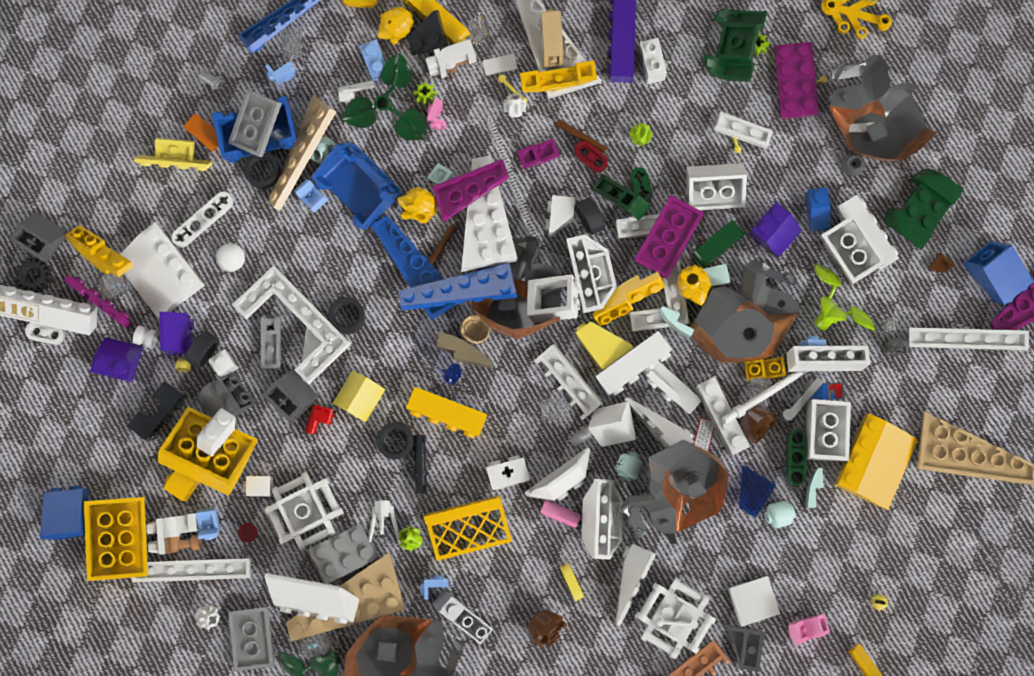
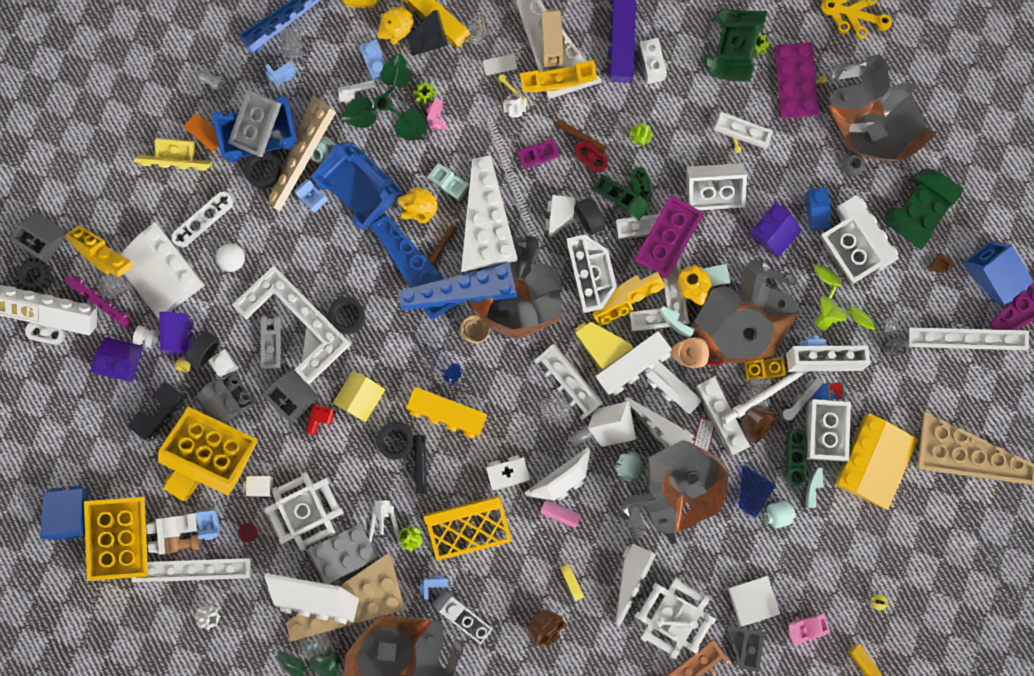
white brick [197,409,236,456] -> none
light grey plate [228,607,275,672] -> none
white hips [425,39,477,78] -> none
magenta wing [432,159,510,222] -> none
dark tan slope [436,332,492,369] -> none
white window [527,274,580,323] -> none
white wedge [581,479,624,559] -> none
dark green beam [691,220,745,269] -> none
none -> light nougat piece [669,337,723,369]

